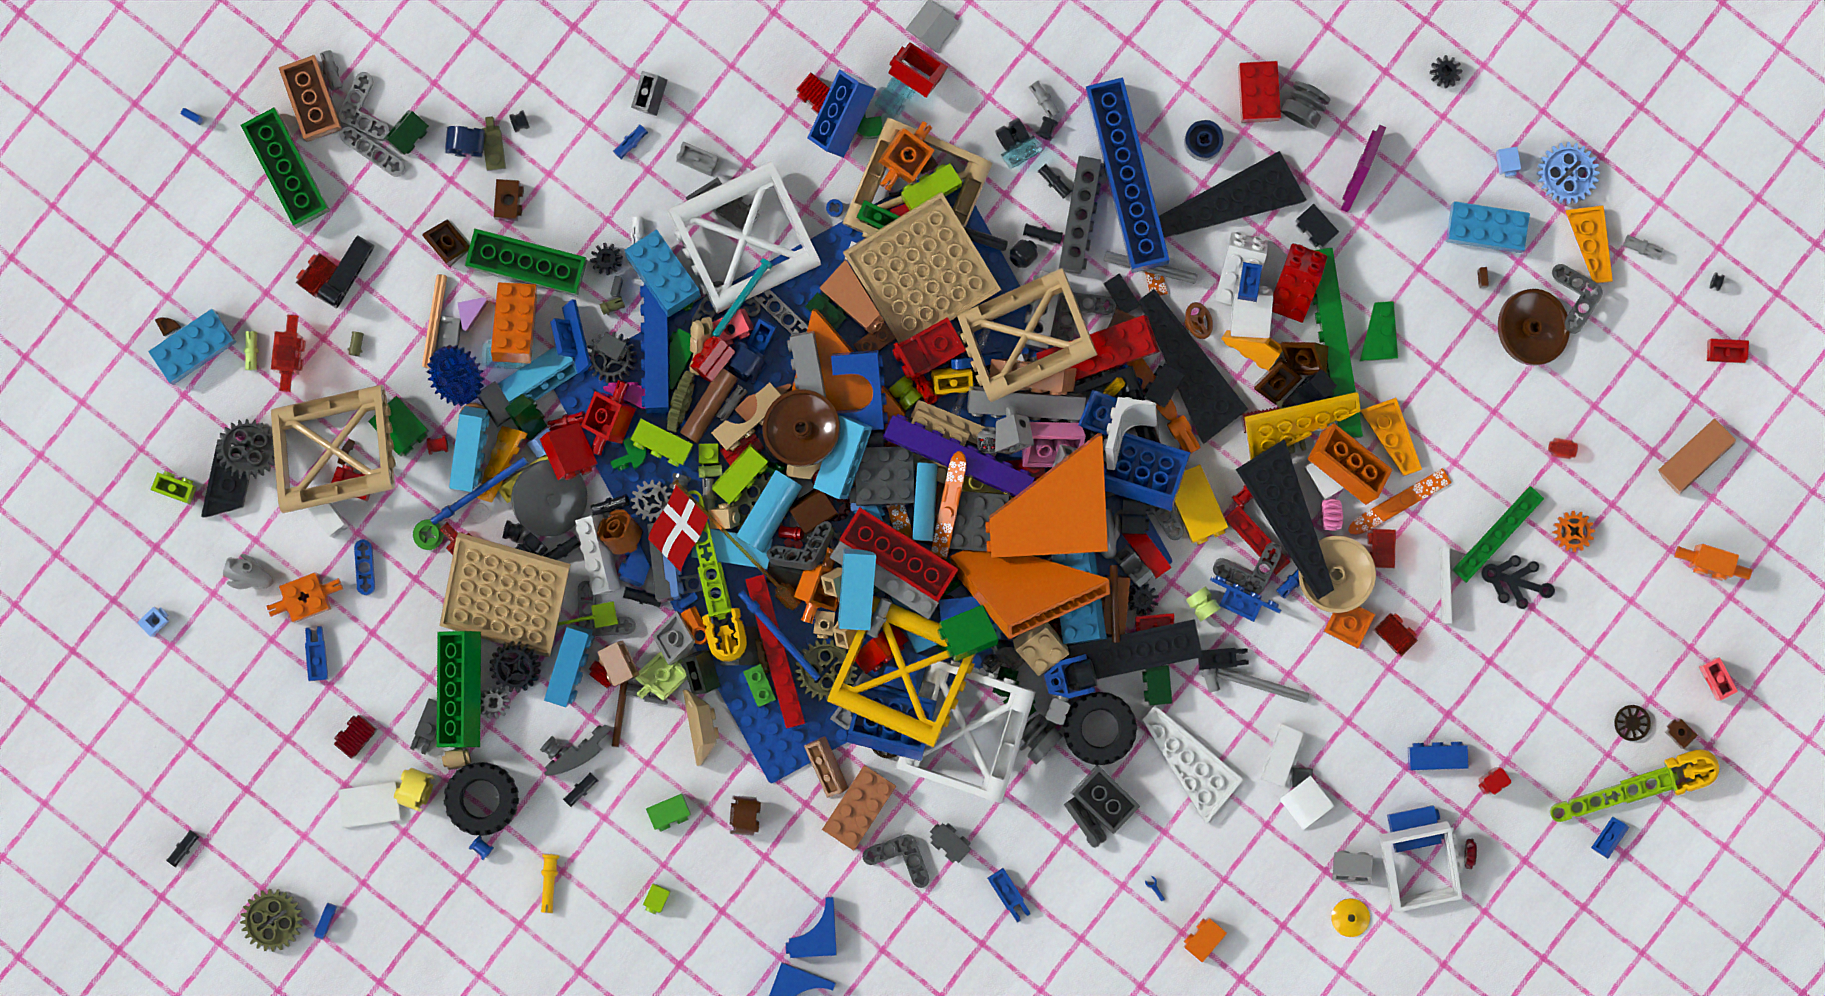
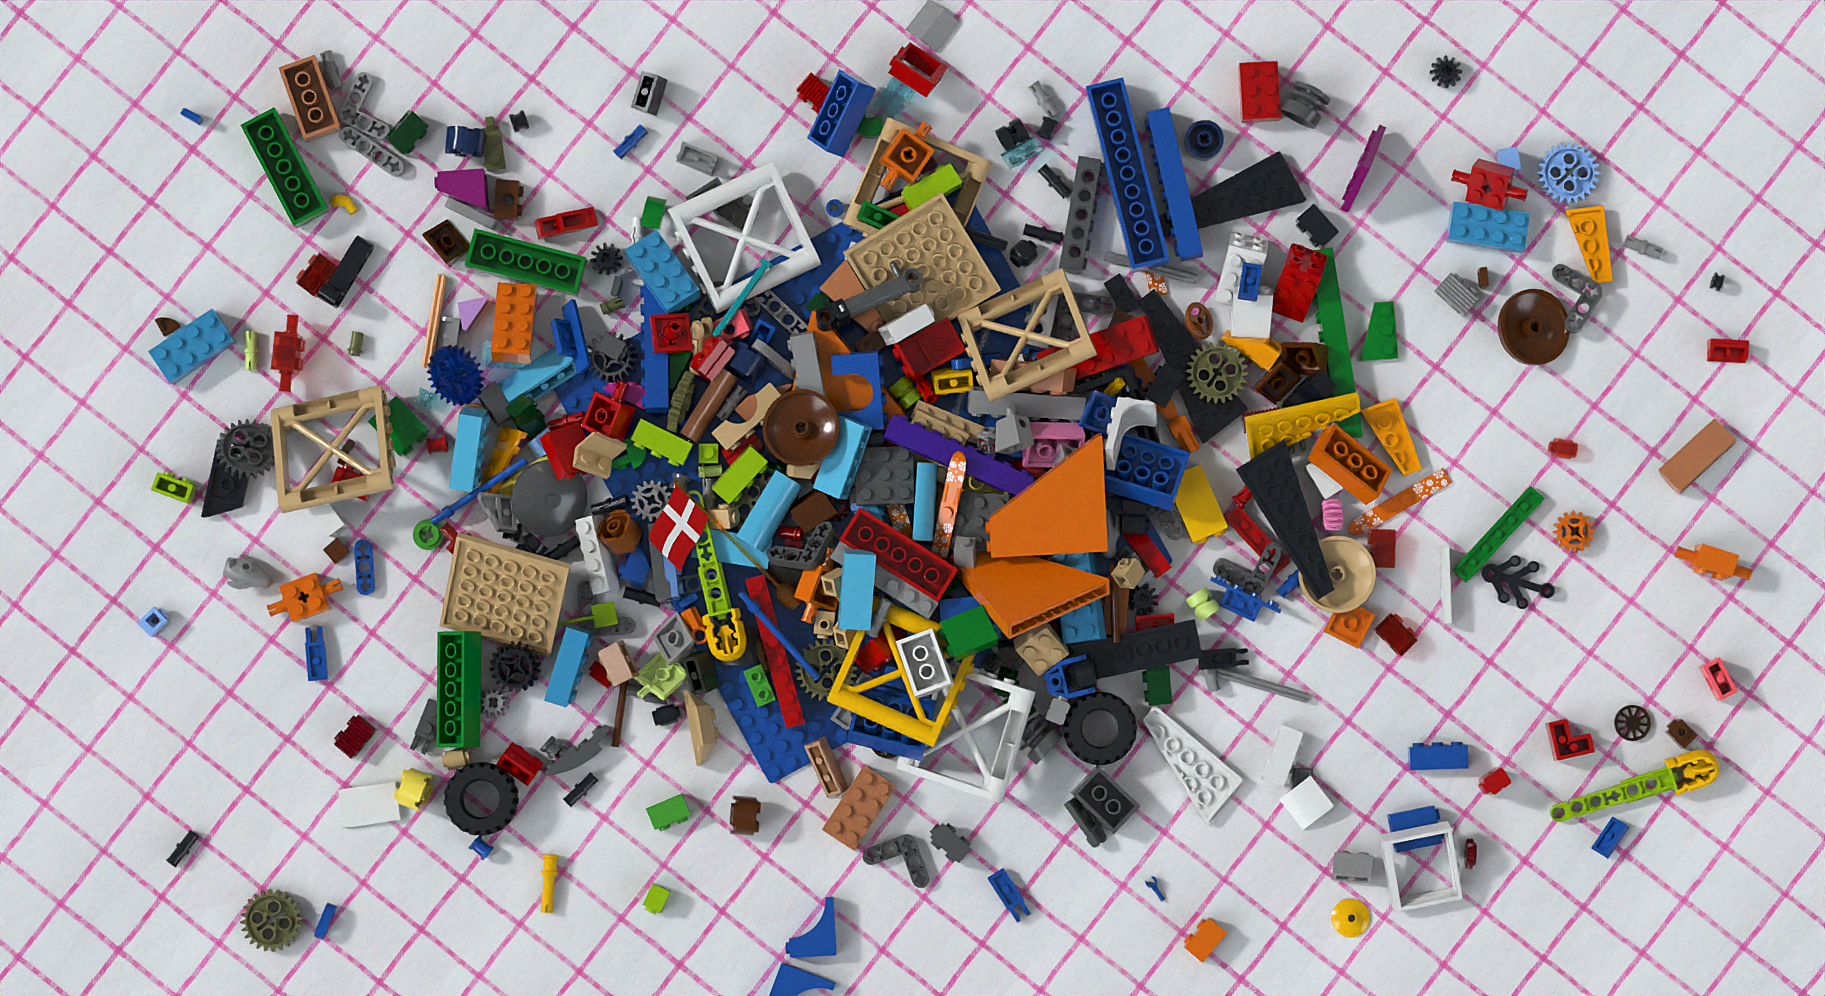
none -> reddish brown tile [323,537,350,564]
none -> yellow arm [330,194,358,215]
none -> clear light blue wheel [414,387,437,410]
none -> magenta slope [434,168,489,212]
none -> light grey beam [444,197,498,230]
none -> light grey wing [477,492,517,533]
none -> red brick [496,742,544,786]
none -> red slope [534,207,598,240]
none -> tan bracket [572,432,627,479]
none -> green brick [640,196,667,230]
none -> red plate [649,313,693,354]
none -> black brick [652,703,681,727]
none -> light grey beam [751,339,796,380]
none -> dark grey piece [816,263,922,332]
none -> white brick [878,304,935,345]
none -> white brick [896,628,955,698]
none -> light grey brick [954,536,977,568]
none -> tan brick [1111,558,1146,589]
none -> blue brick [1144,107,1203,262]
none -> olive gear [1186,341,1248,404]
none -> light grey brick [1434,273,1479,317]
none -> red brick [1451,158,1528,211]
none -> red brick [1545,719,1595,761]

